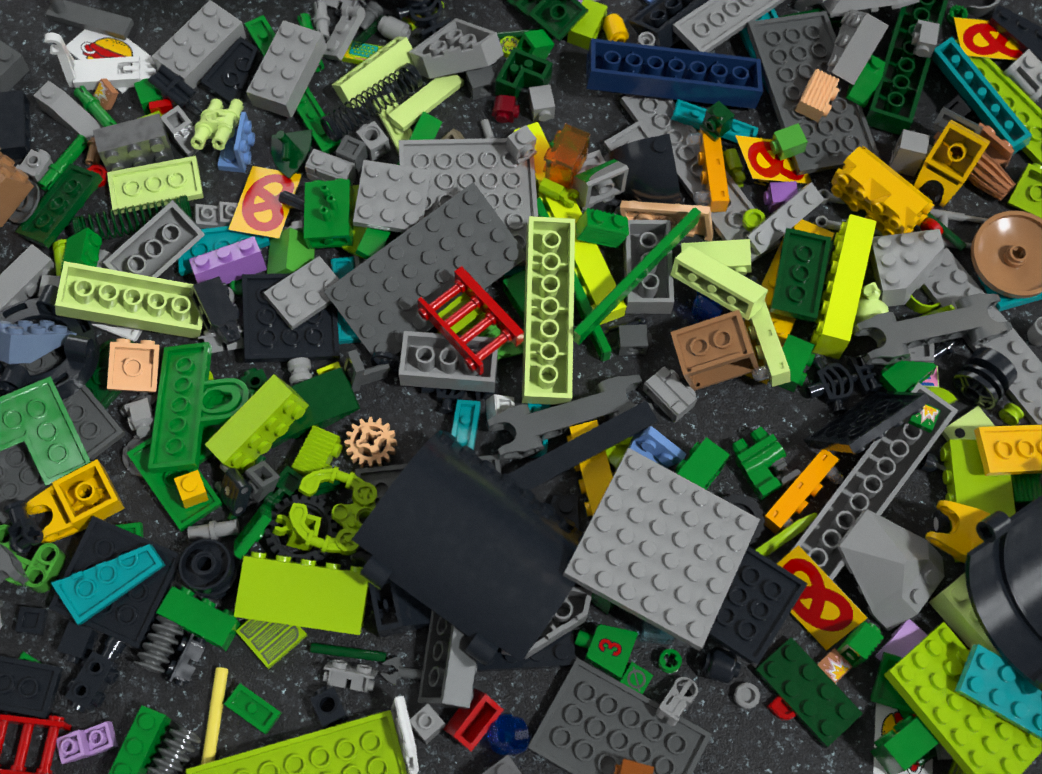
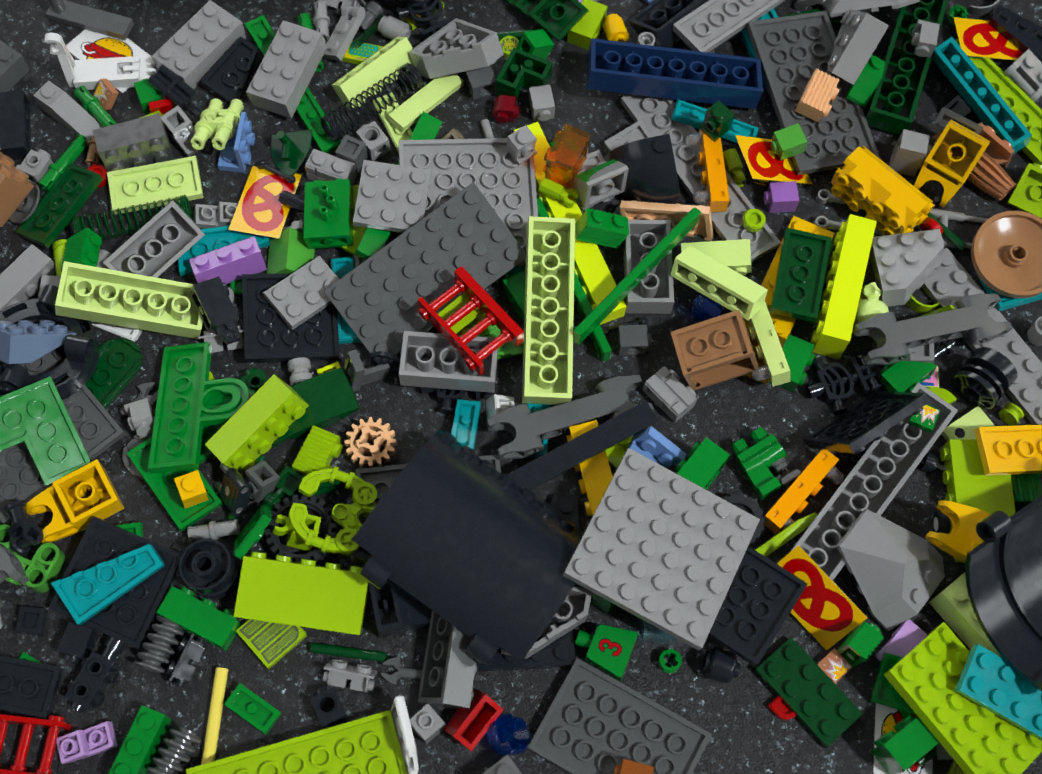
light nougat plate [107,338,160,393] -> none
green tile [620,662,654,694] -> none
light grey piece [656,677,698,726] -> none
light grey tile [733,683,760,710] -> none
light grey plate [744,182,824,255] -> none
none -> black hinge [257,160,296,184]

